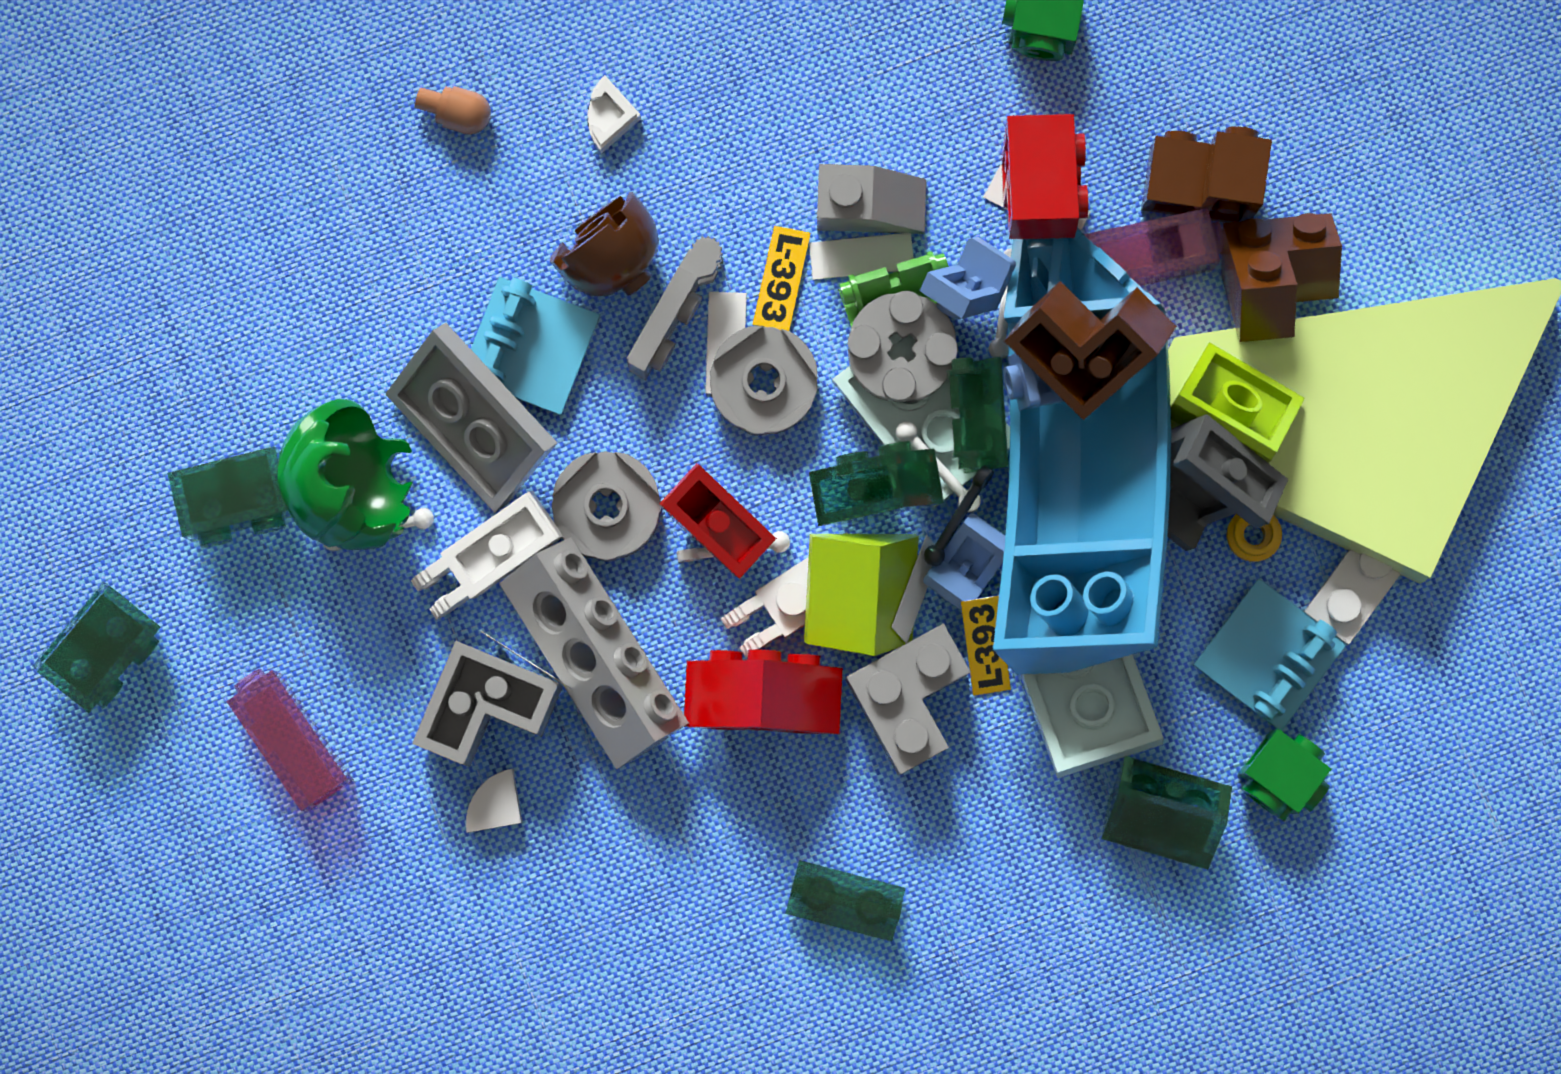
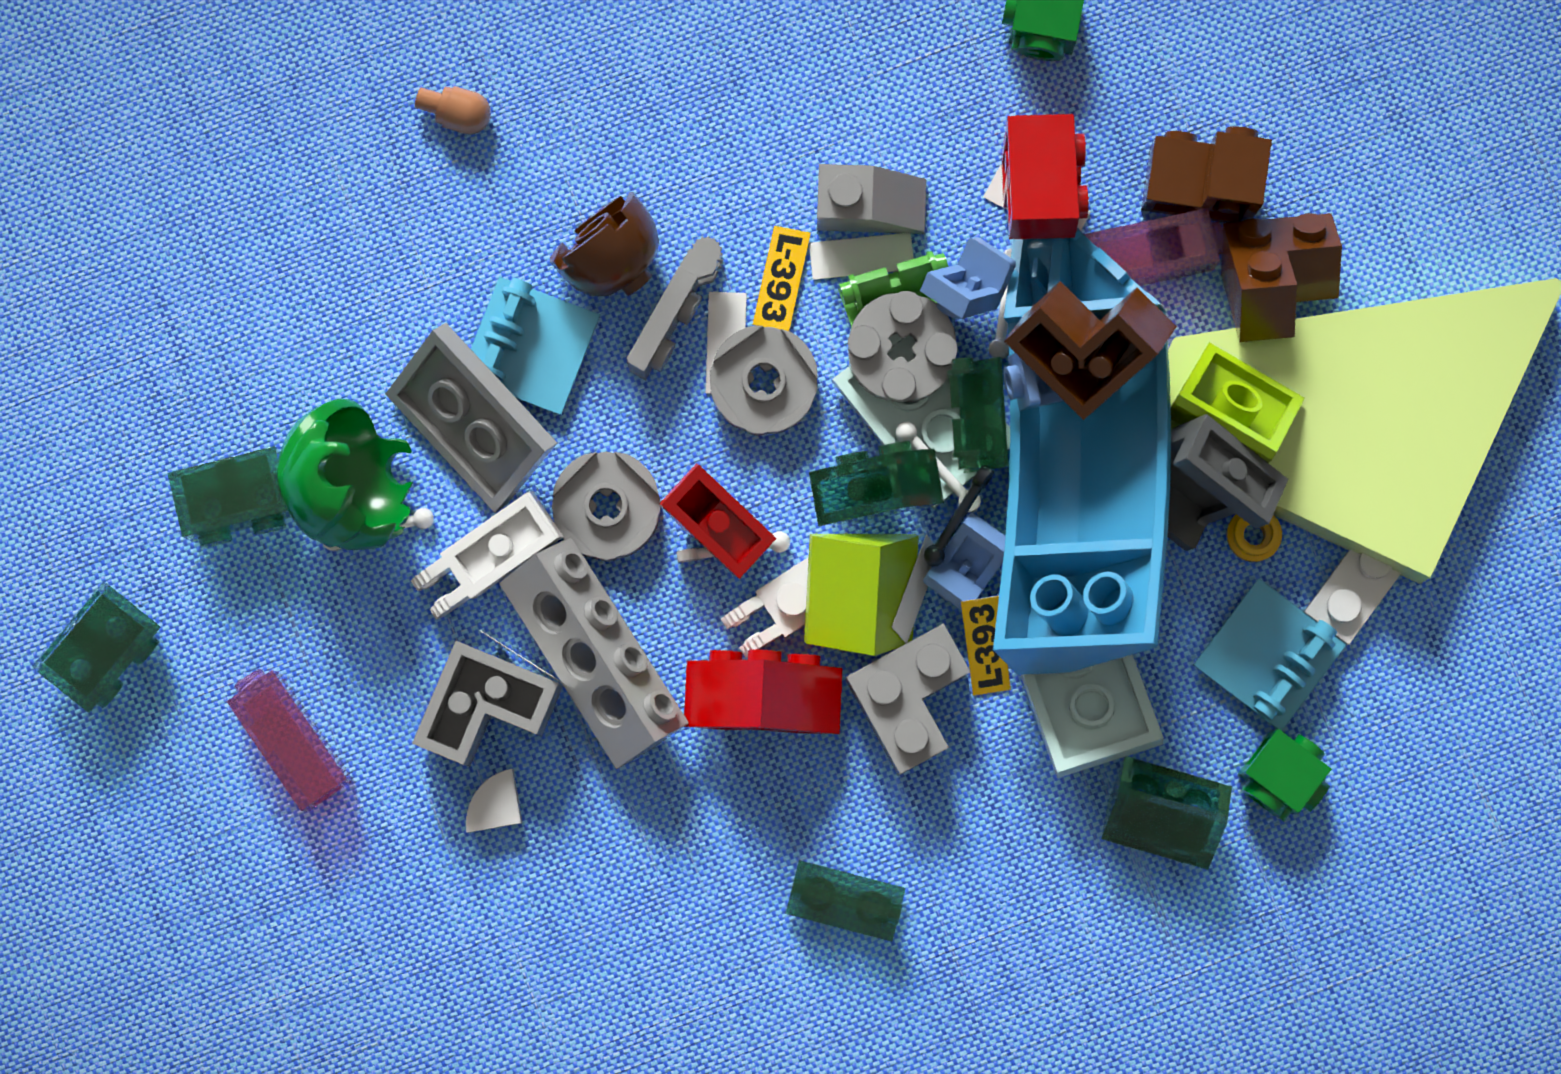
white tile [587,75,641,154] -> none

